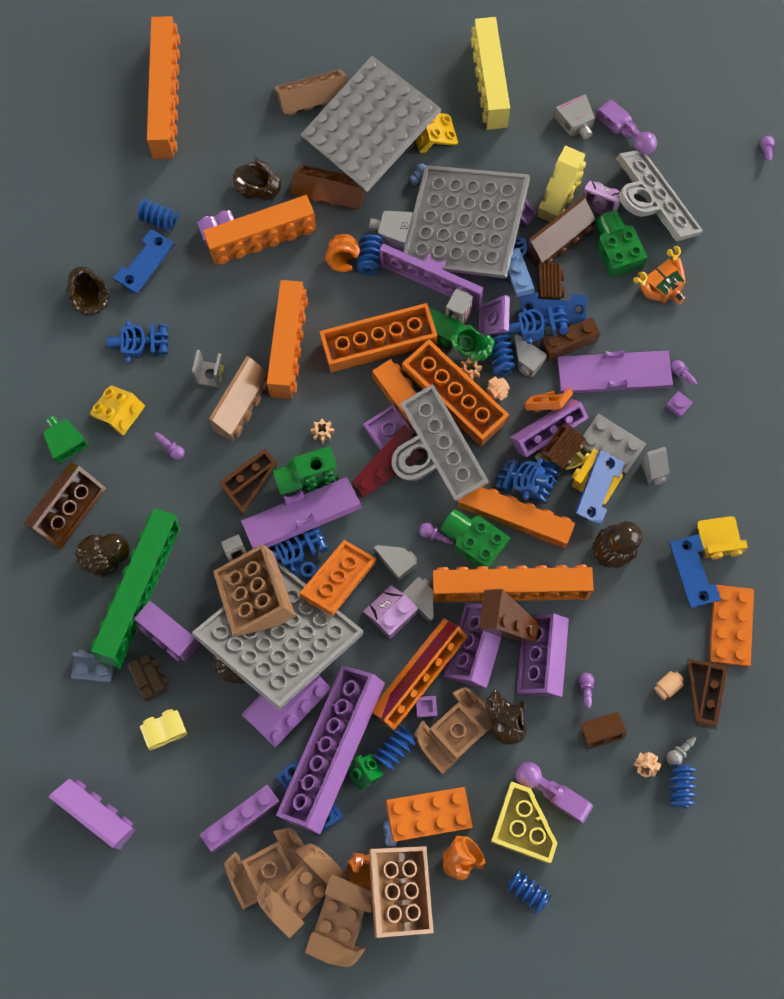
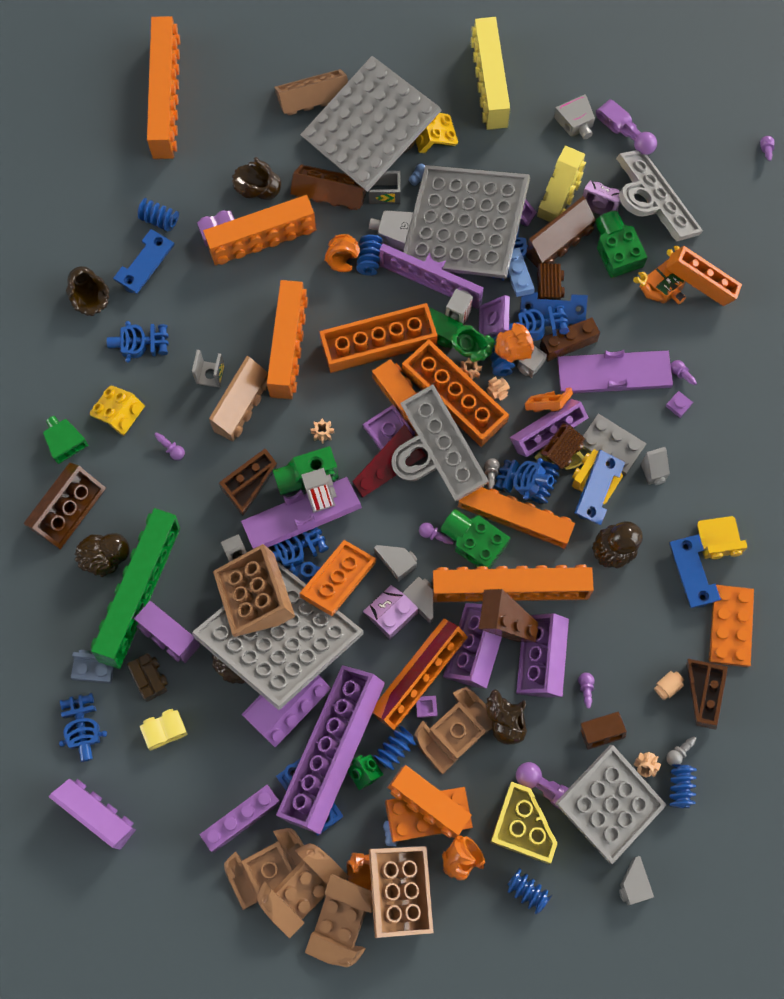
none -> blue torso [59,693,107,762]
none -> brick [301,468,337,513]
none -> piece [369,171,400,204]
none -> orange brick [387,765,472,838]
none -> light grey bar [485,458,500,490]
none -> orange helmet [494,323,534,362]
none -> light grey plate [555,745,666,864]
none -> light grey slope [619,856,654,905]
none -> orange brick [666,246,742,306]

